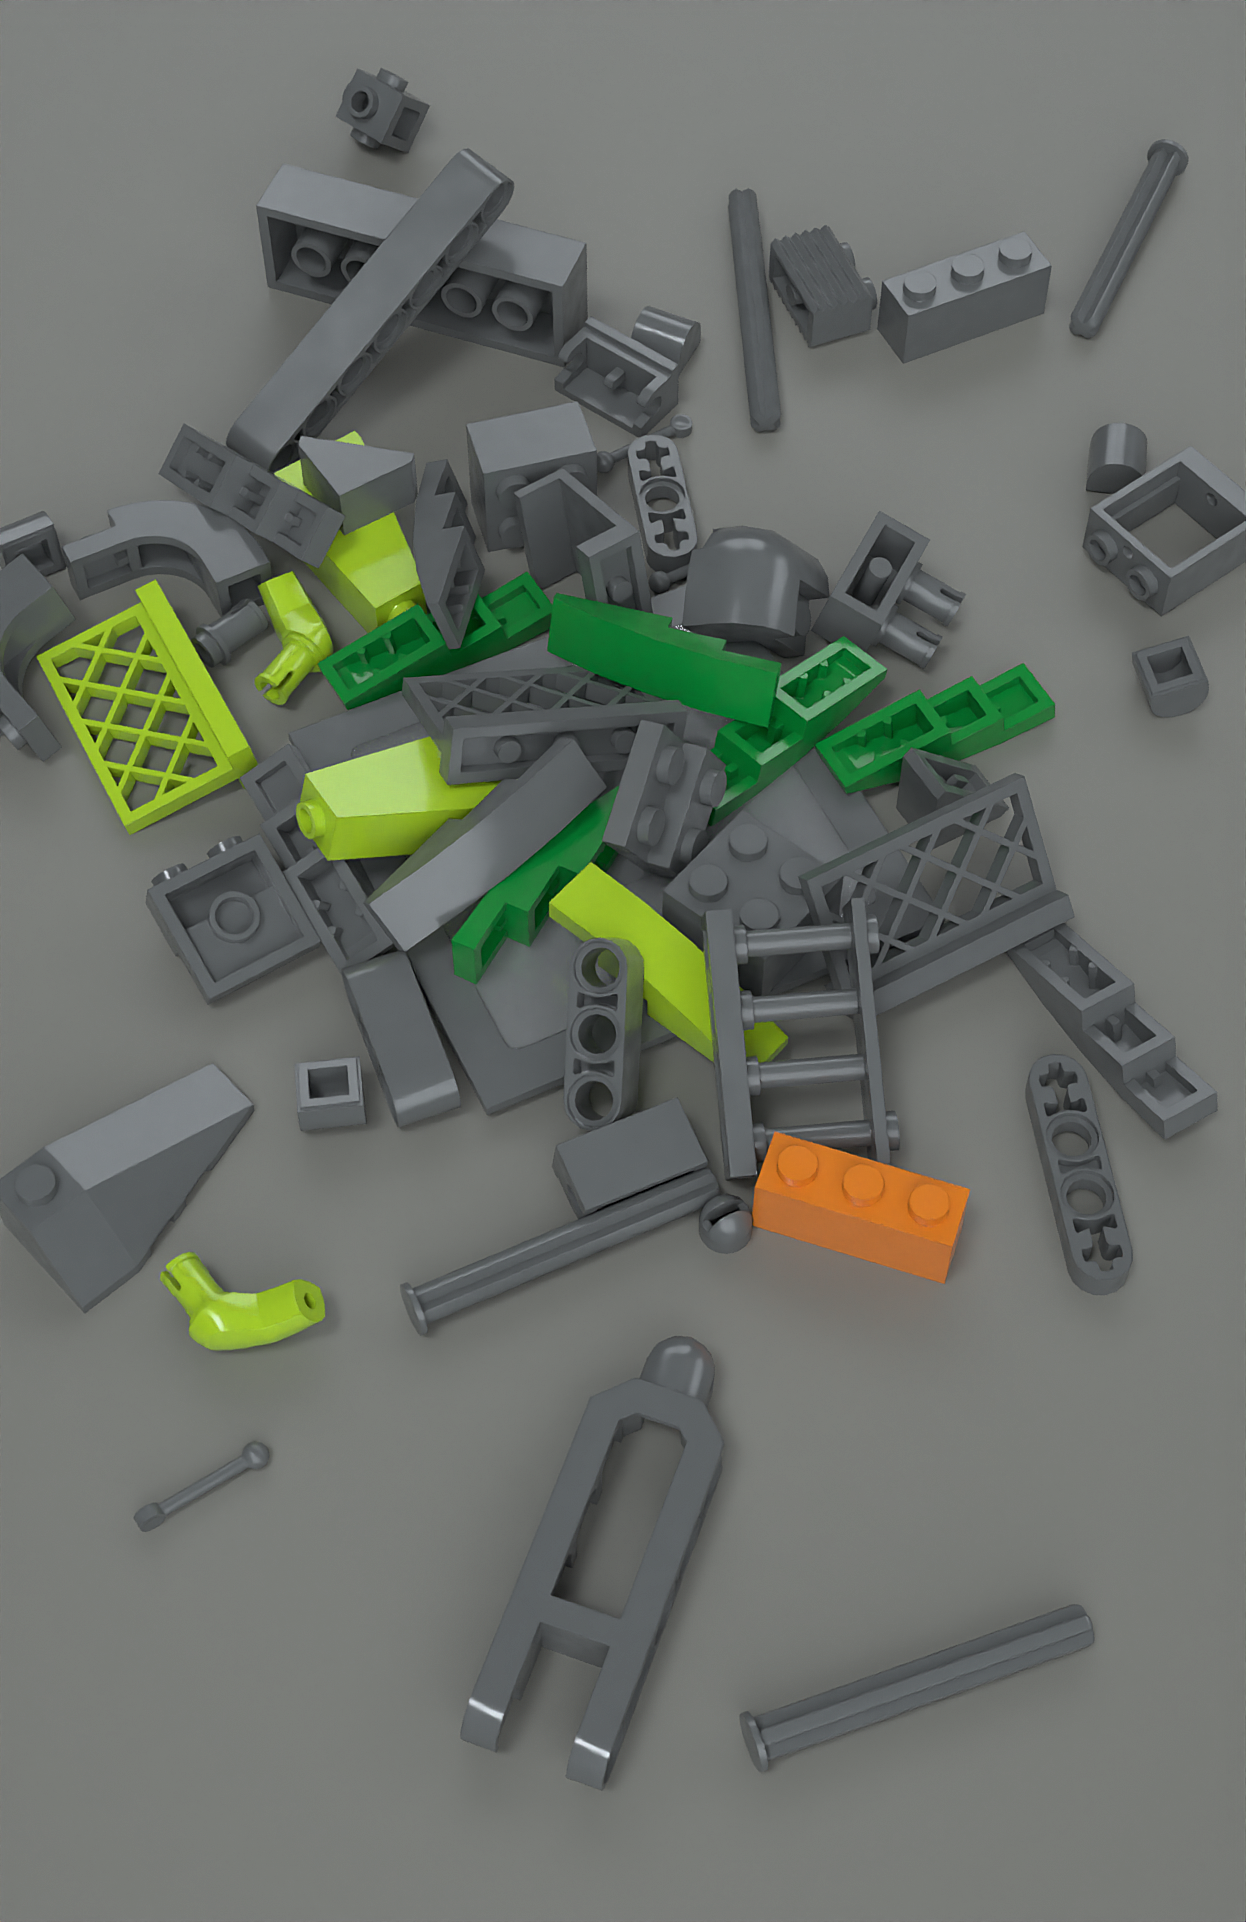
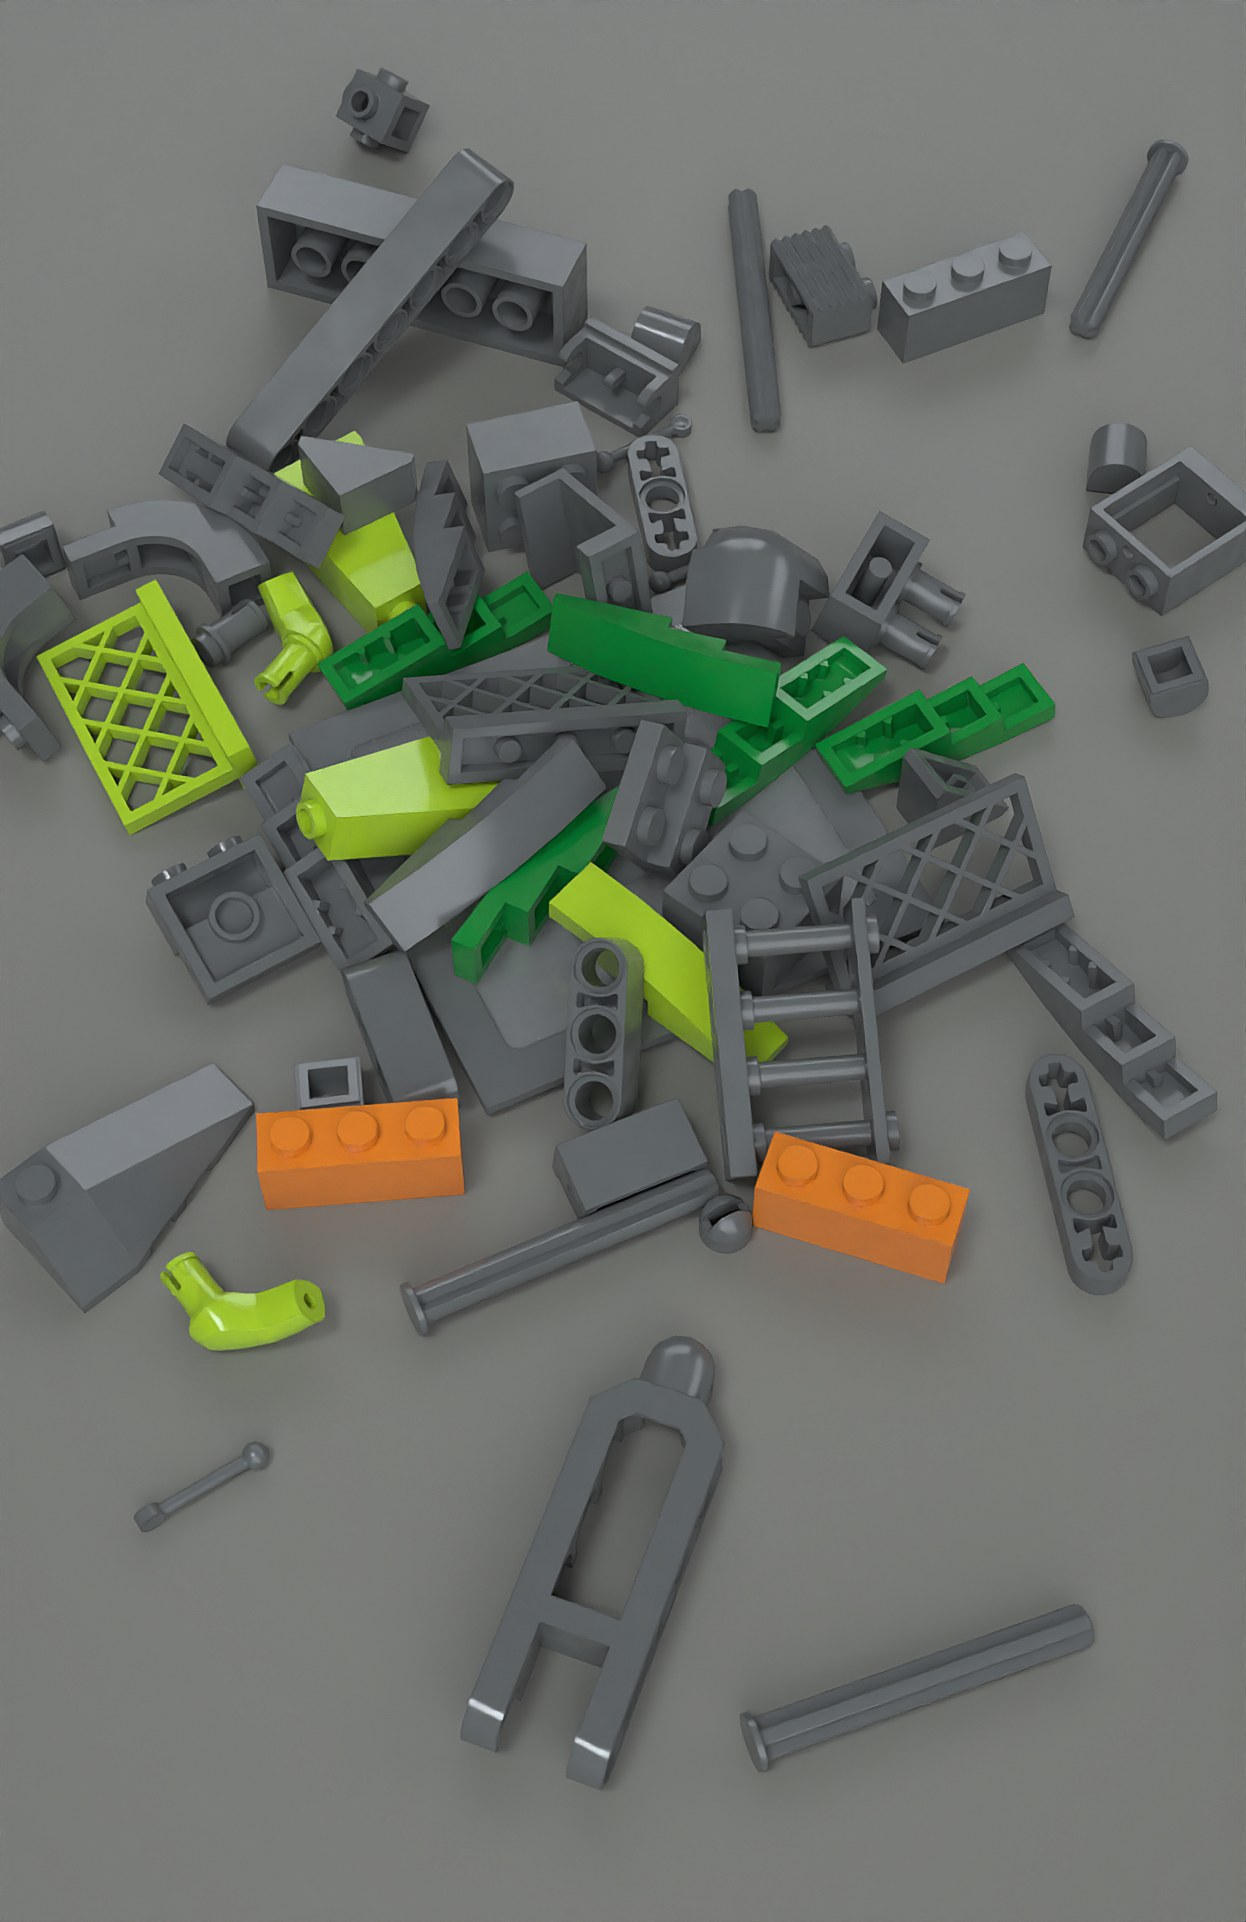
none -> orange brick [256,1098,465,1210]

